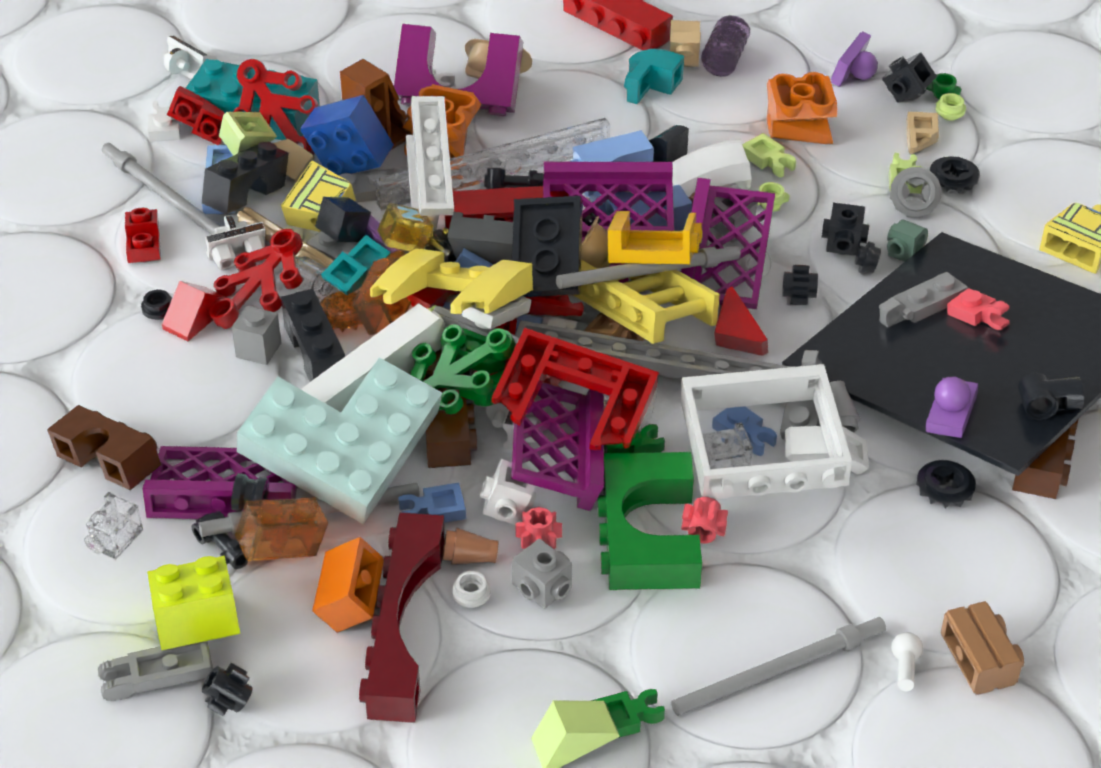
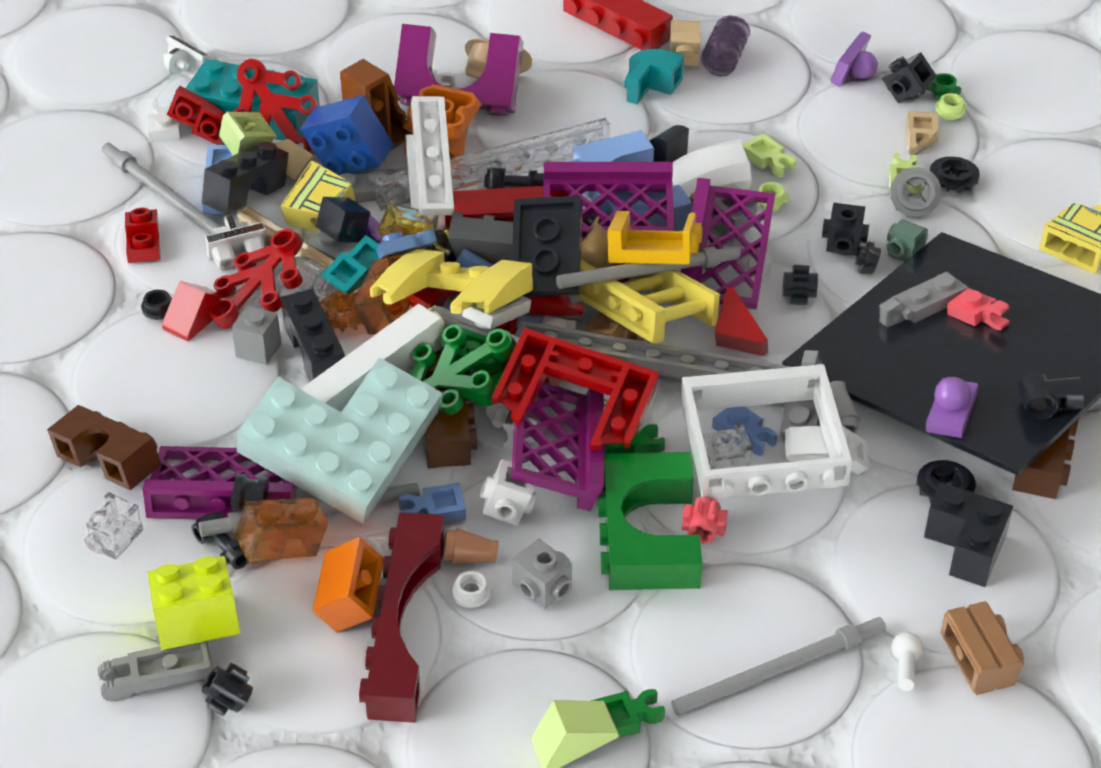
coral gear [515,507,562,549] -> none
orange piece [767,72,837,144] -> none
none -> medium blue plate [376,229,437,260]
none -> black brick [924,482,1013,587]

